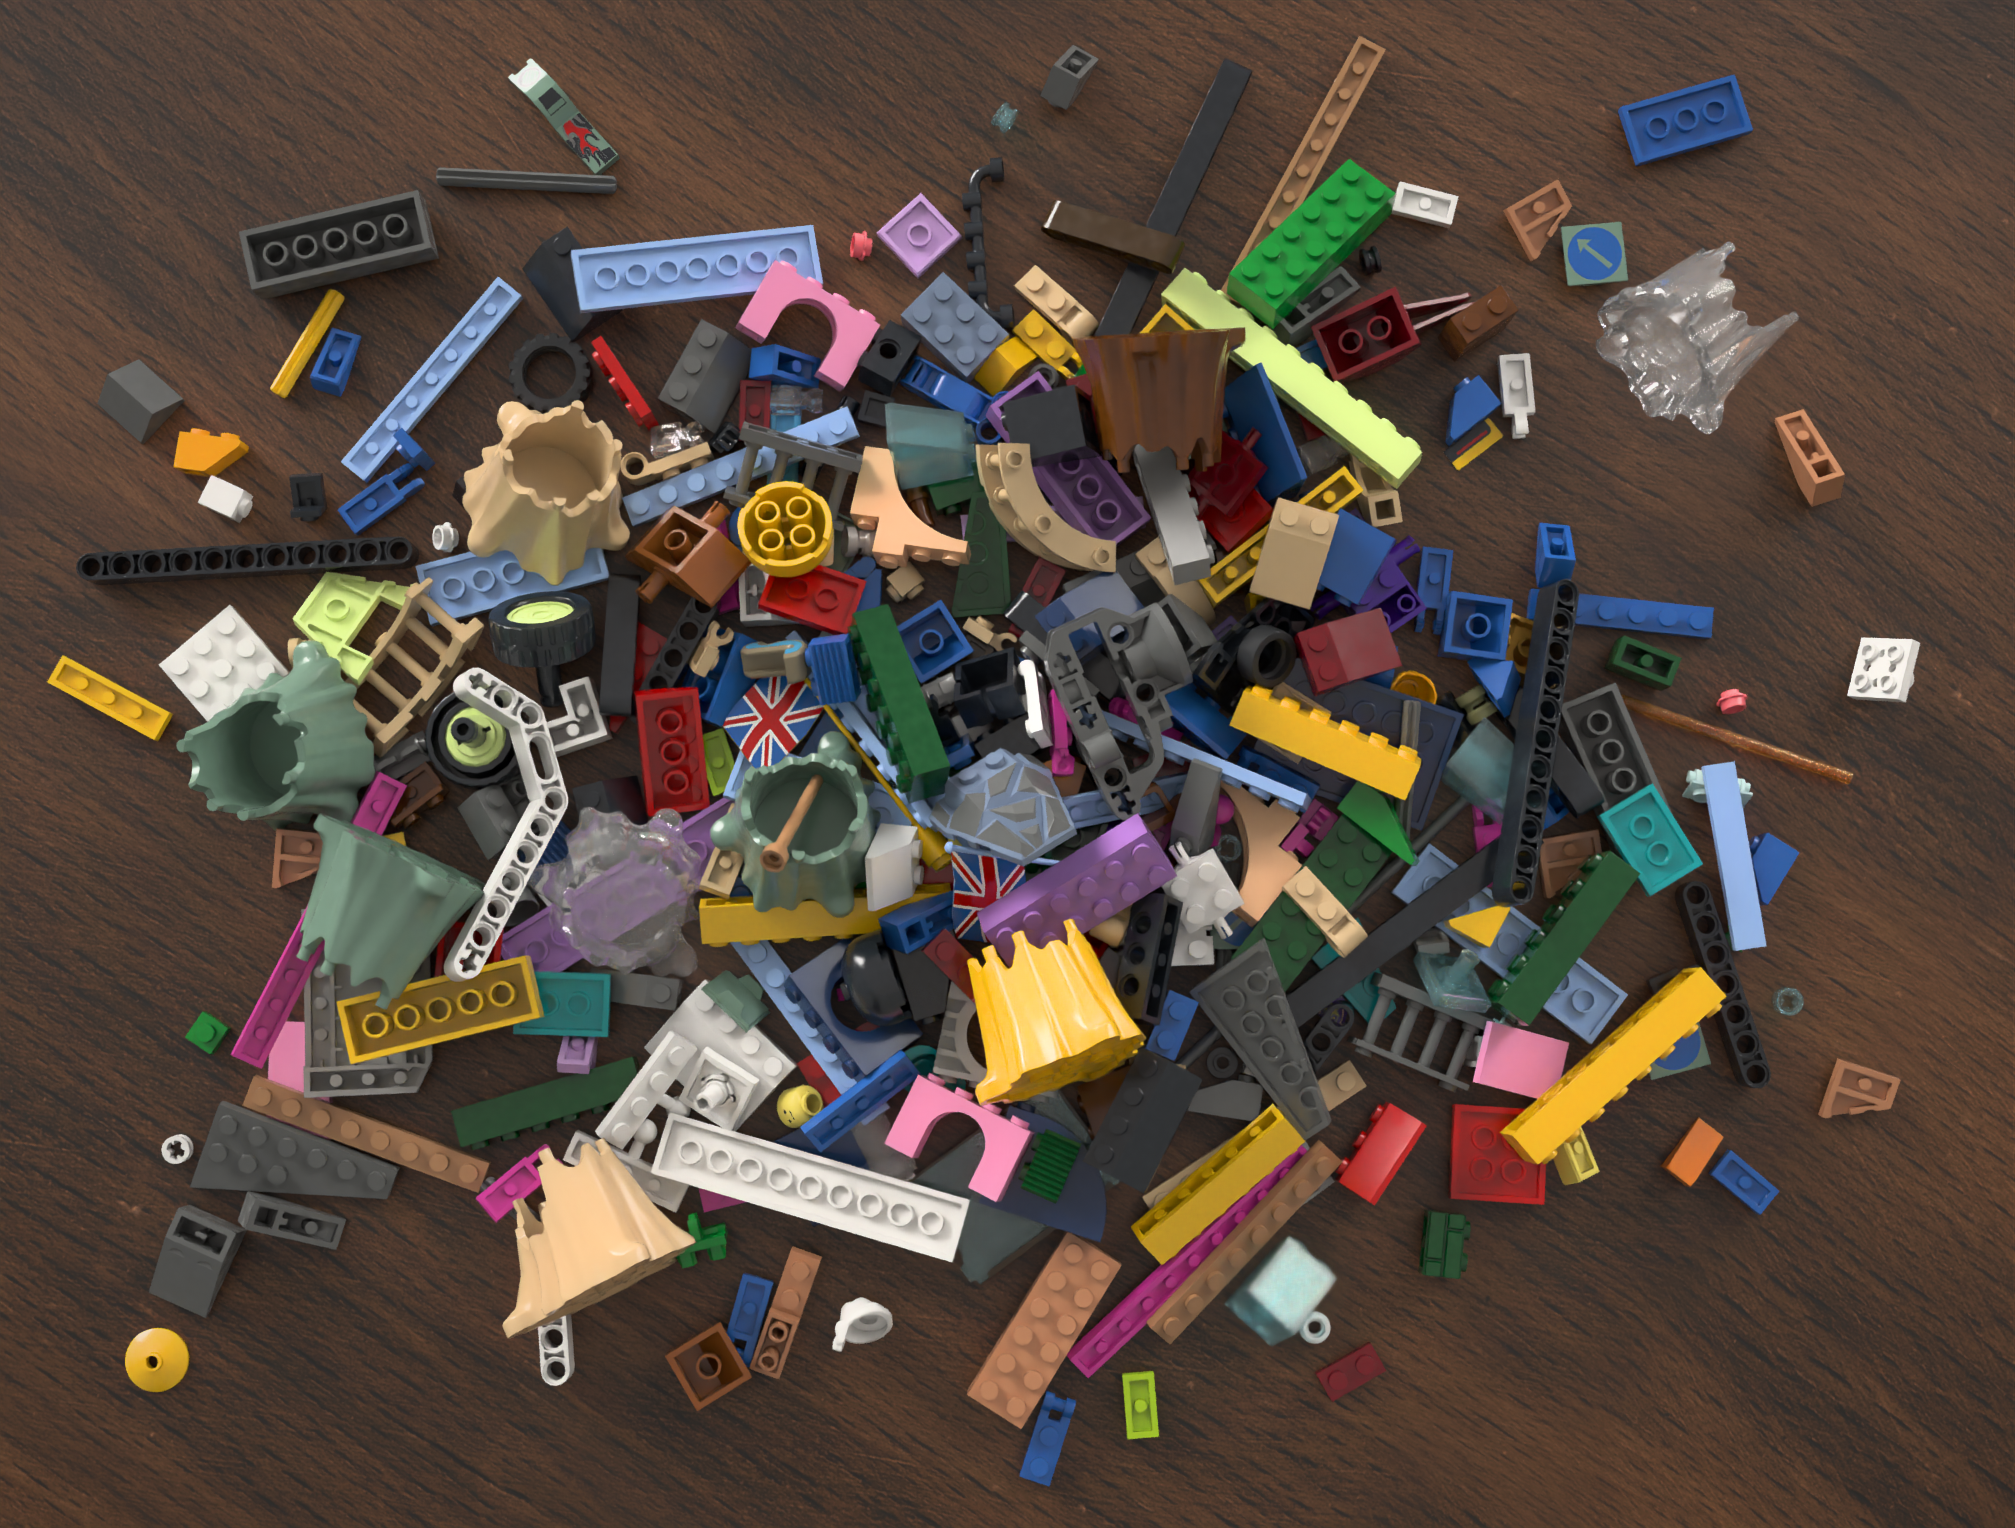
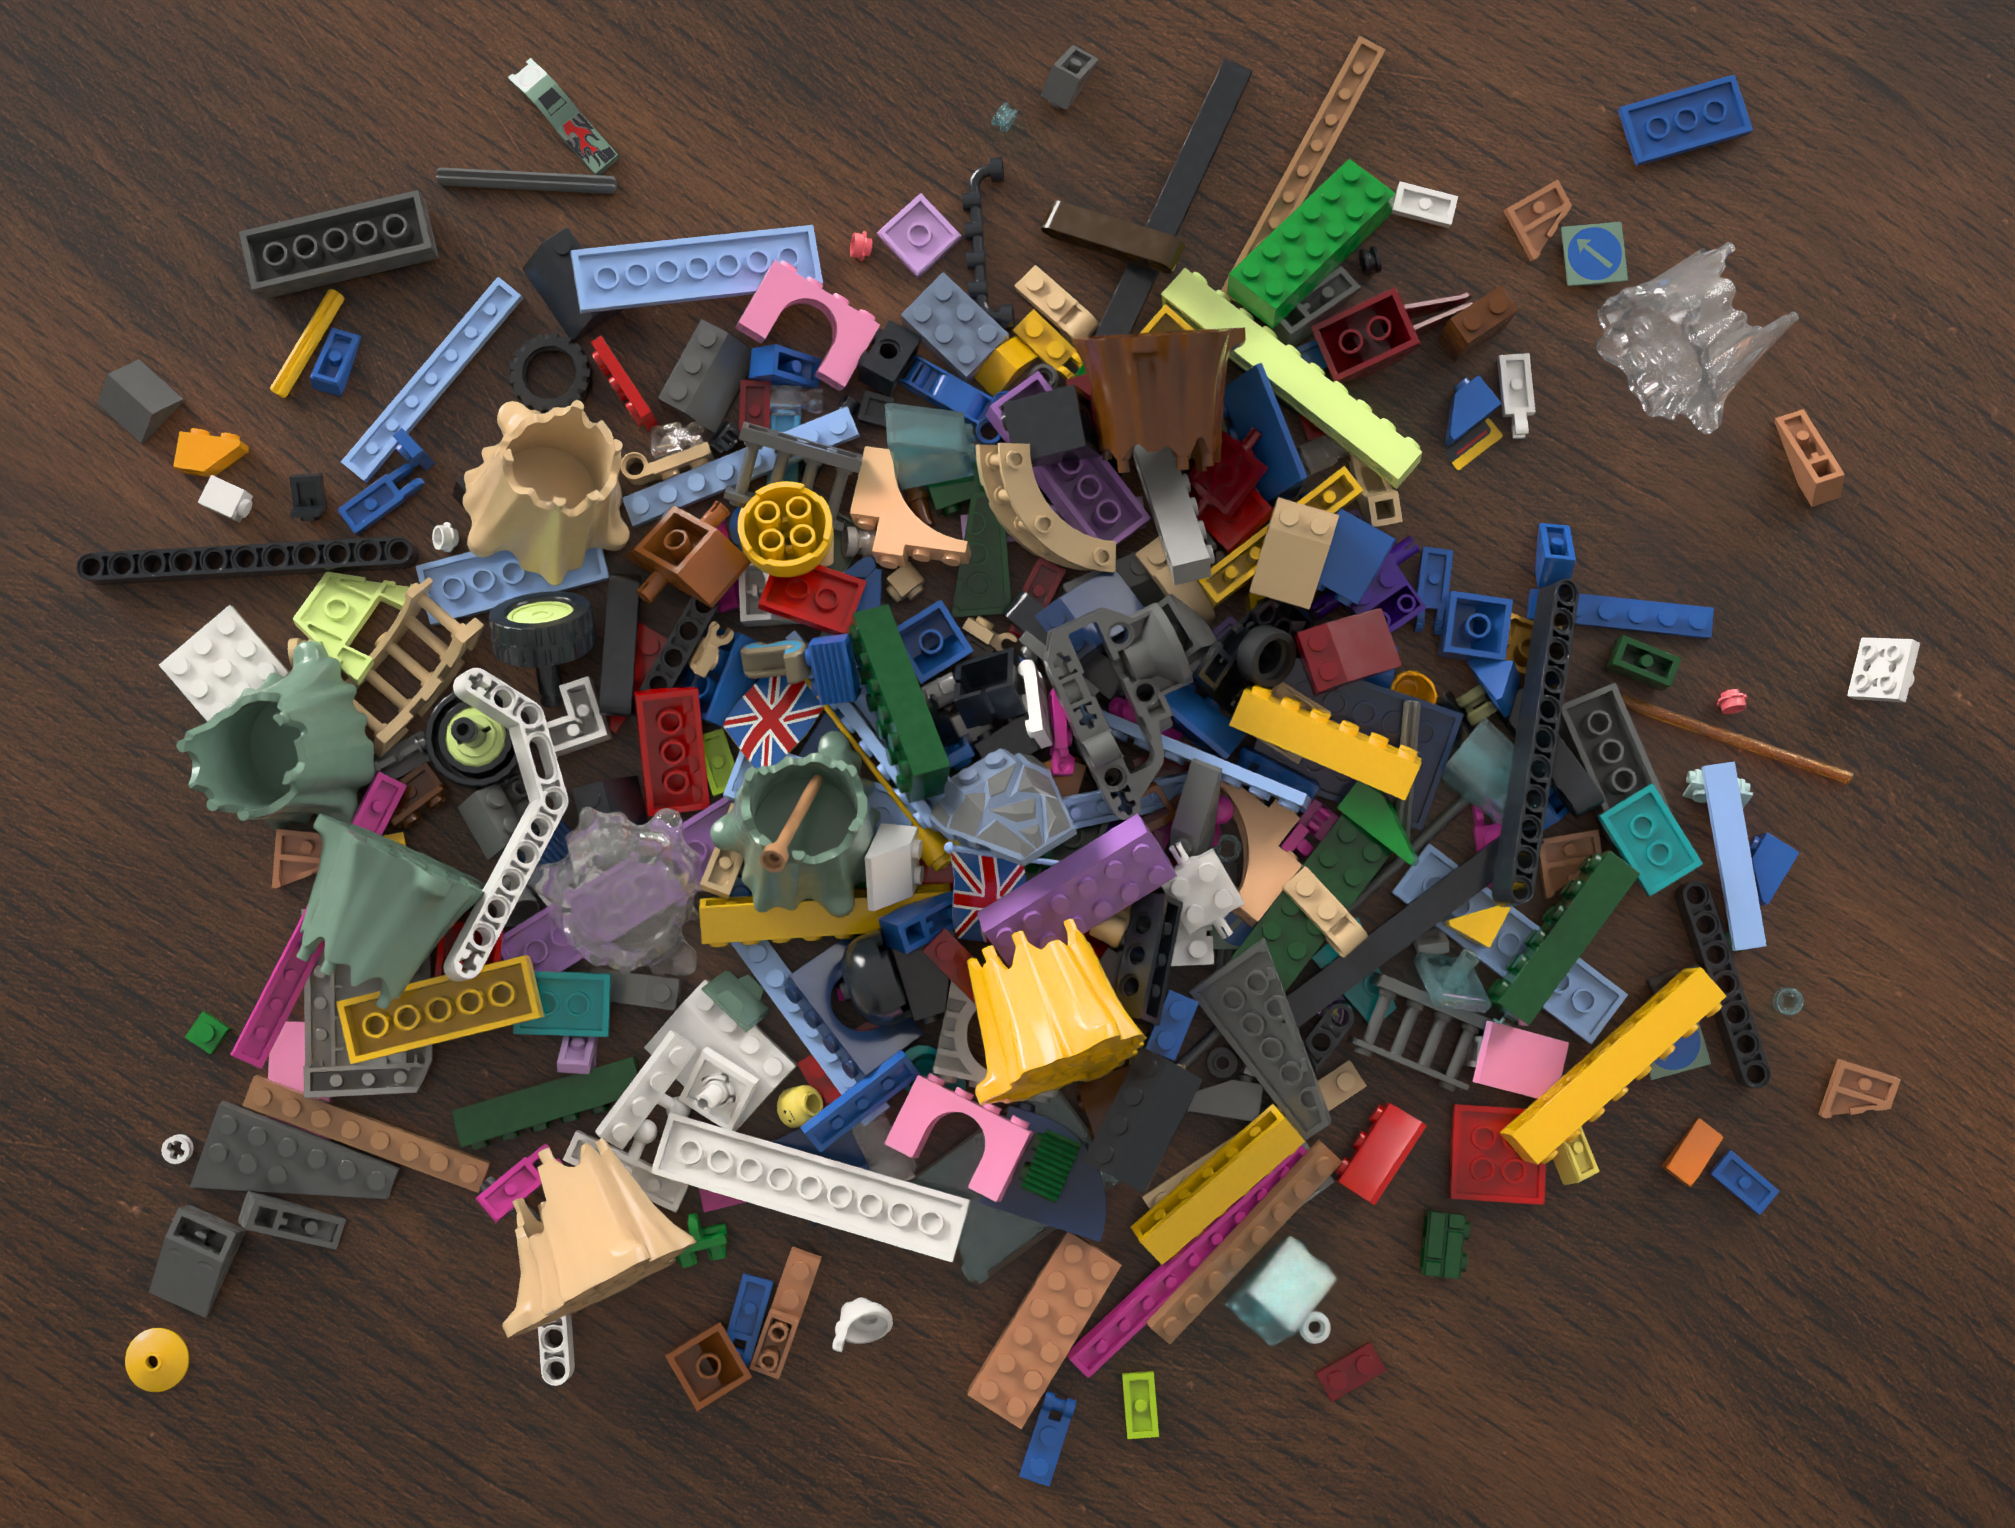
yellow plate [47,655,173,741] -> none

